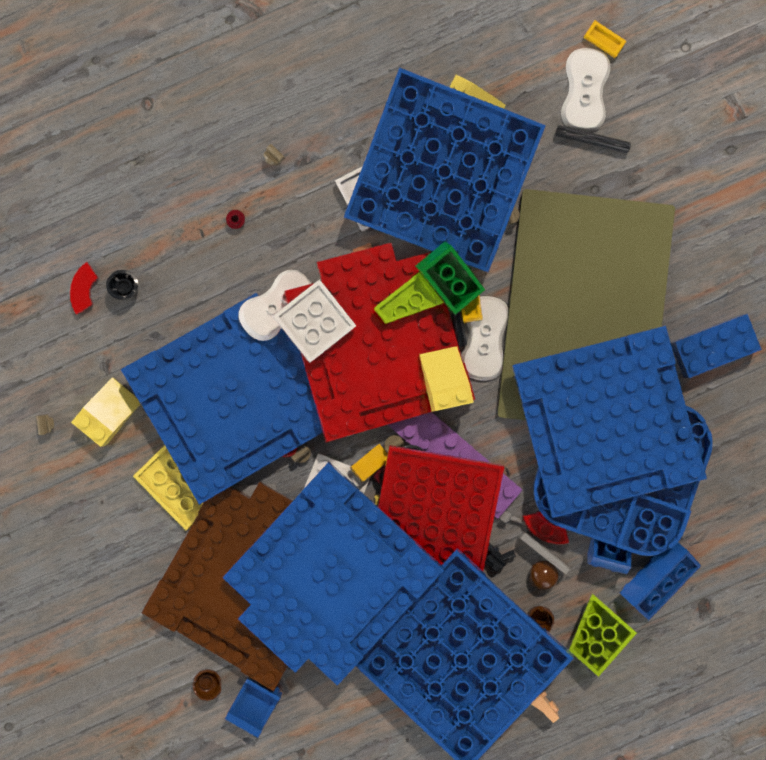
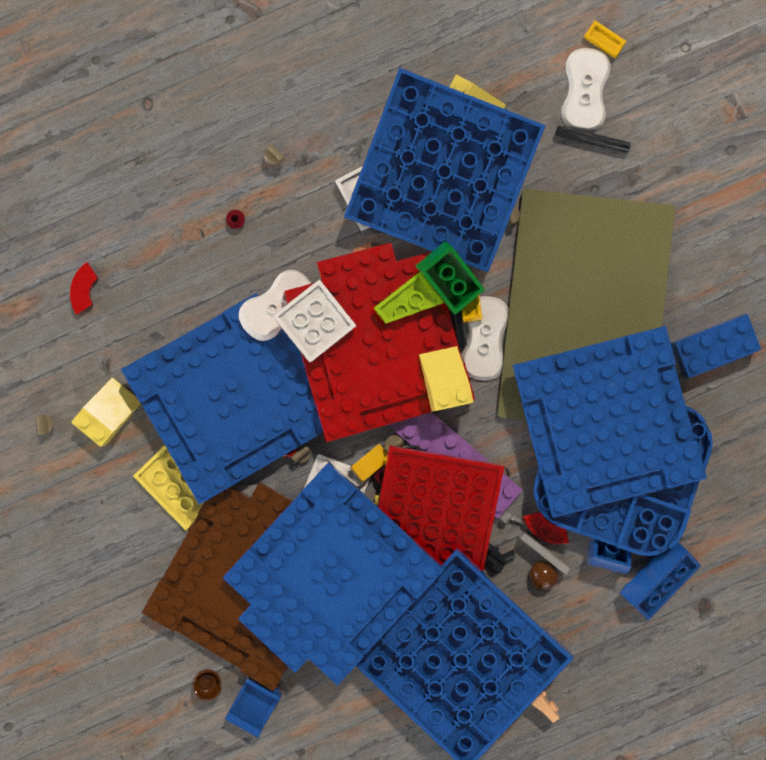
black helmet [106,270,139,301] -> none
reddish brown hair [527,606,555,632] -> none
lime wedge [569,594,637,677] -> none

